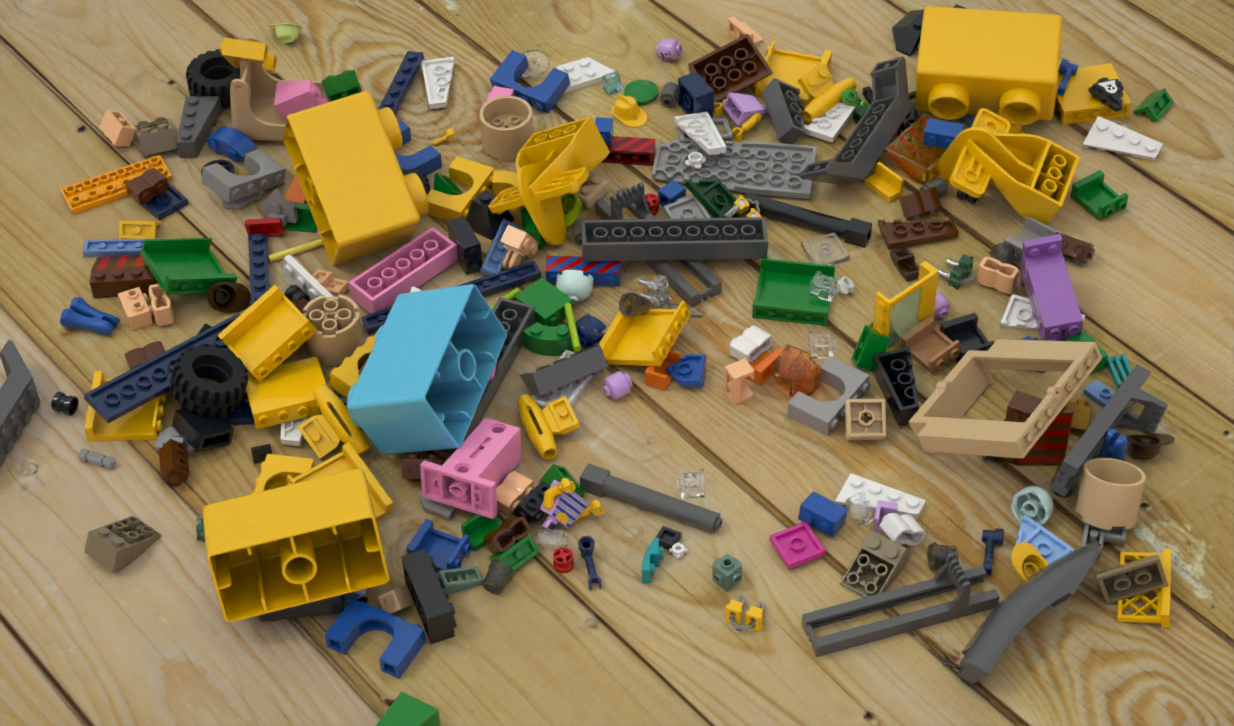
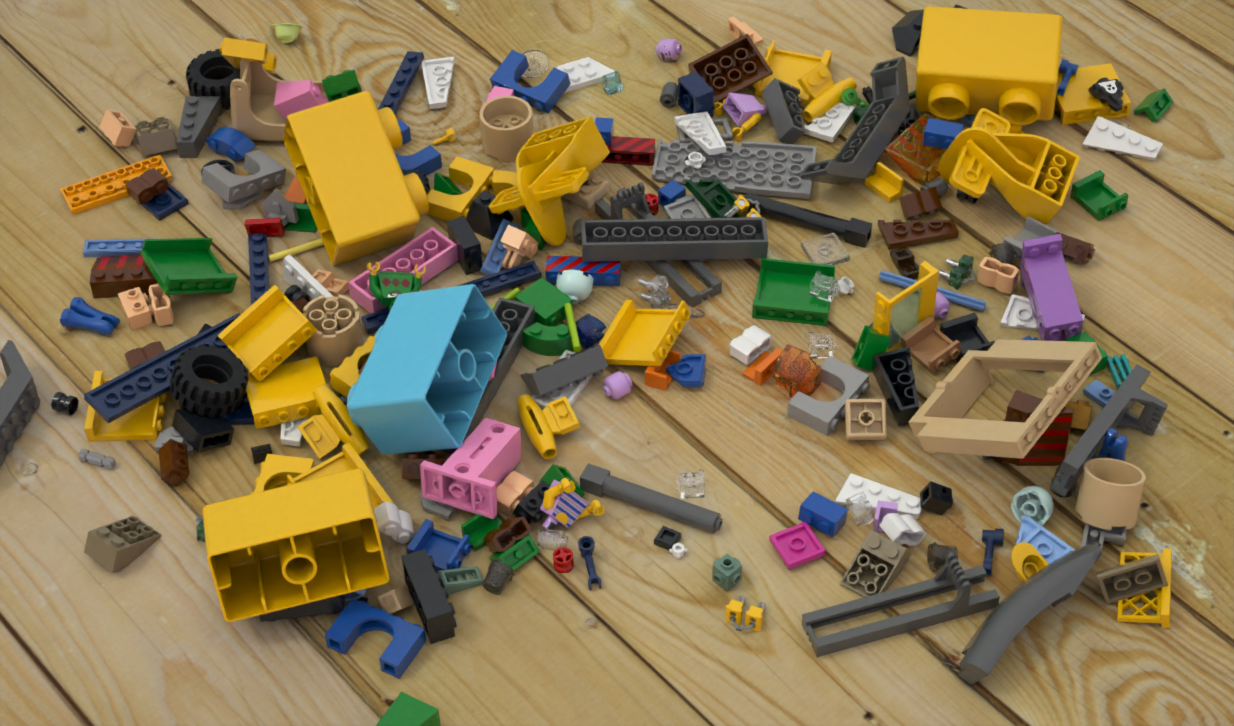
yellow panel [119,221,160,239] -> none
dark brown piece [207,282,251,312] -> none
lime piece [561,193,582,227] -> none
yellow piece [611,94,648,127] -> none
clear smoke piece [619,292,650,317] -> none
green dish [624,80,658,106] -> none
teal slope [642,538,663,583] -> none
light nougat panel [724,358,754,405] -> none
dark brown piece [1127,433,1175,460] -> none
none -> green torso [367,261,426,312]
none -> white brick [375,501,415,544]
none -> medium blue axle [879,270,986,311]
none -> black brick [920,481,953,516]

